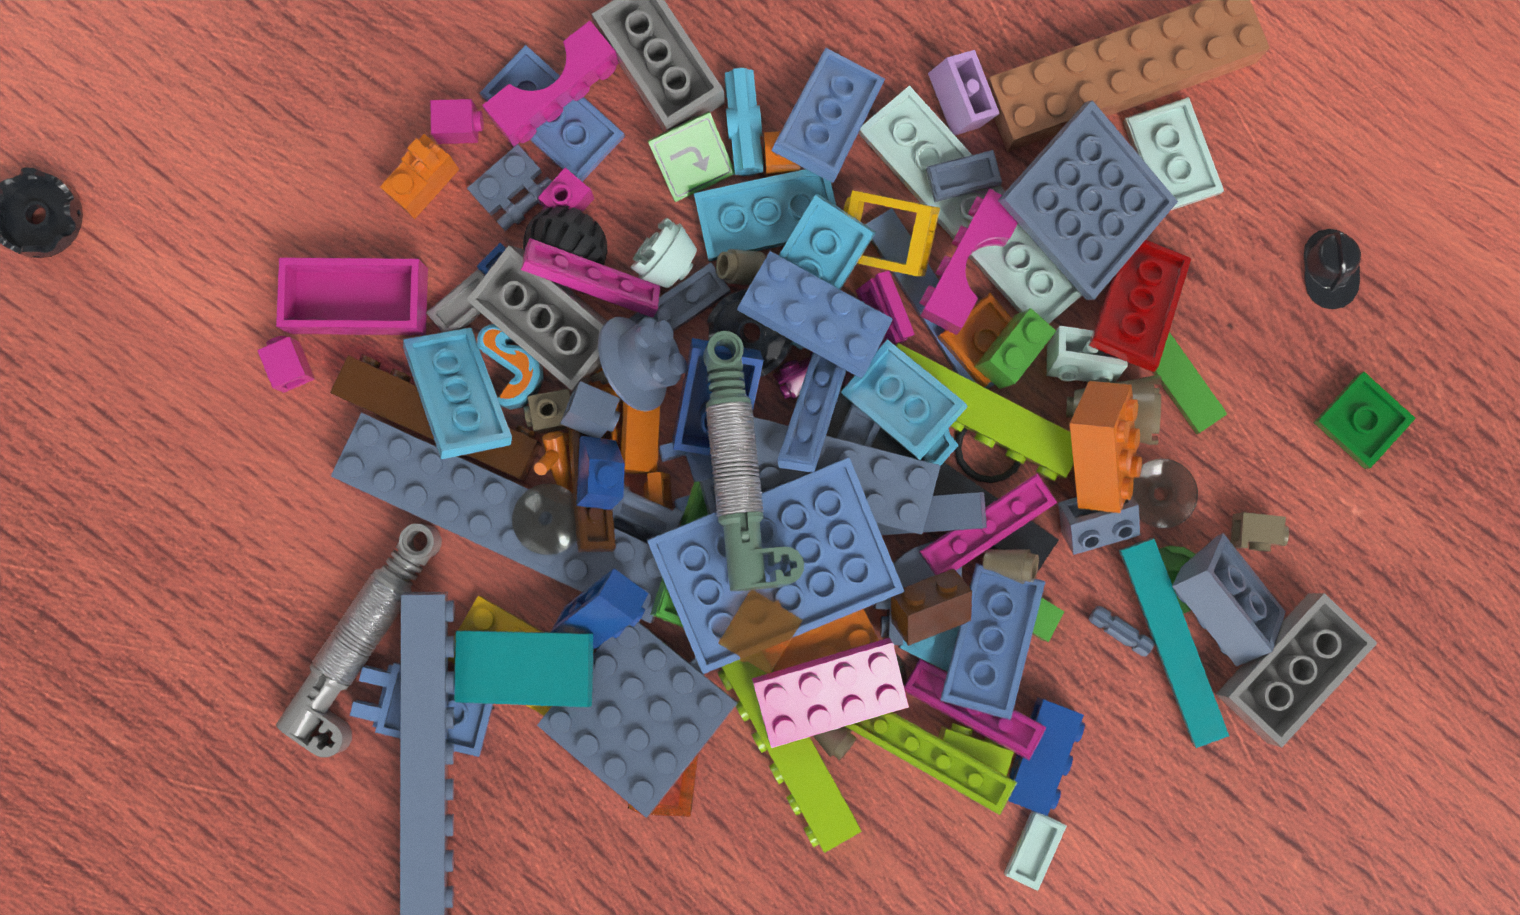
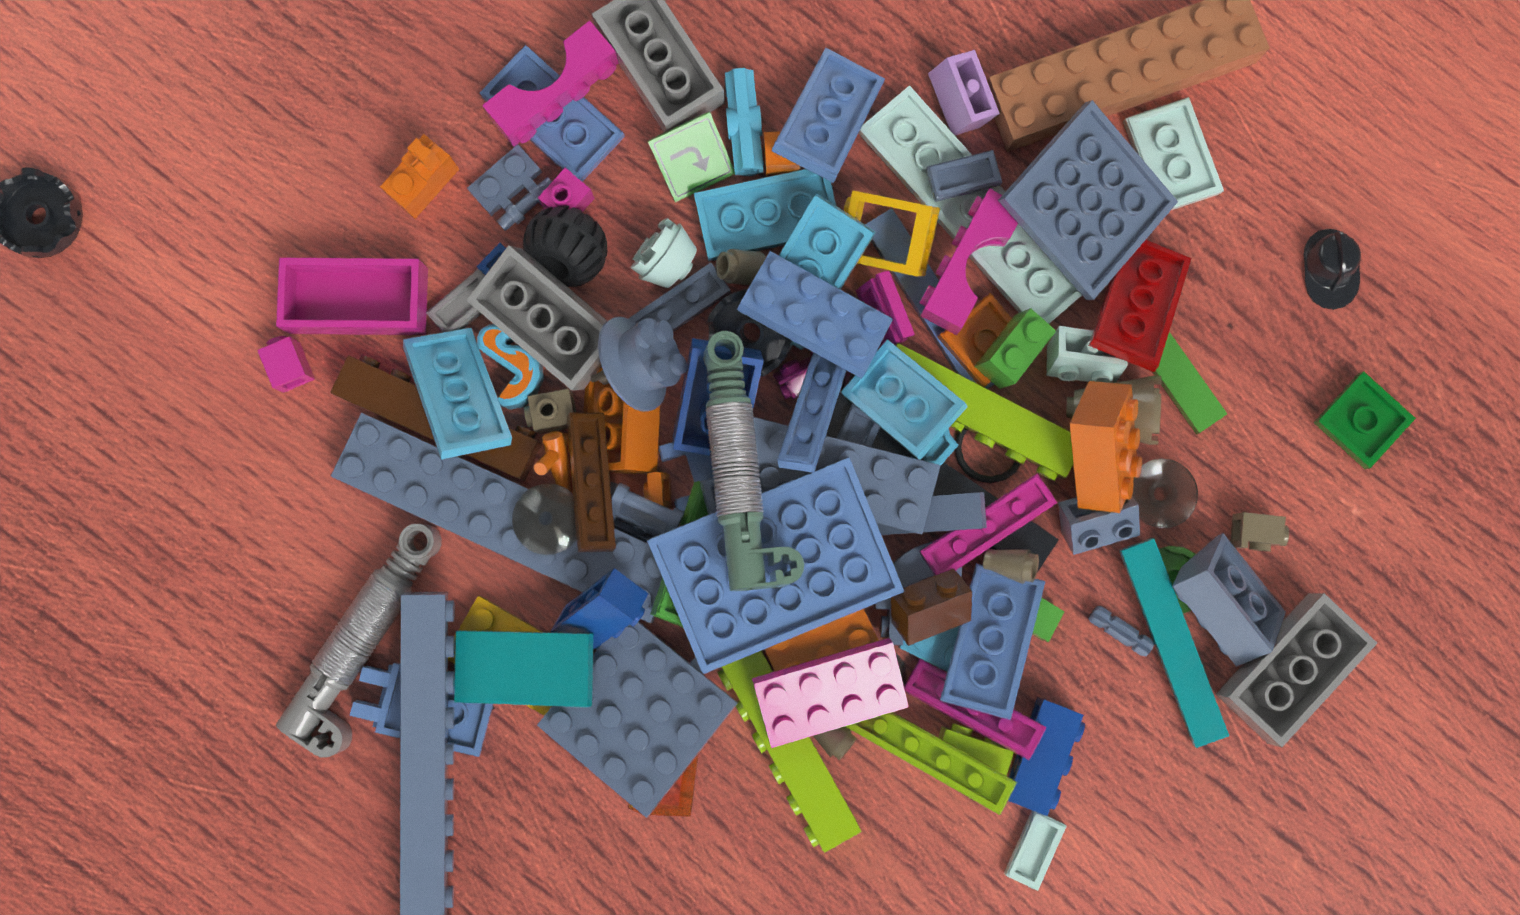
dark pink brick [430,99,484,144] -> none
dark pink tile [521,238,660,318] -> none
sand blue brick [560,381,620,438] -> none
blue slope [576,436,625,510] -> none
clear orange piece [718,590,803,674] -> none

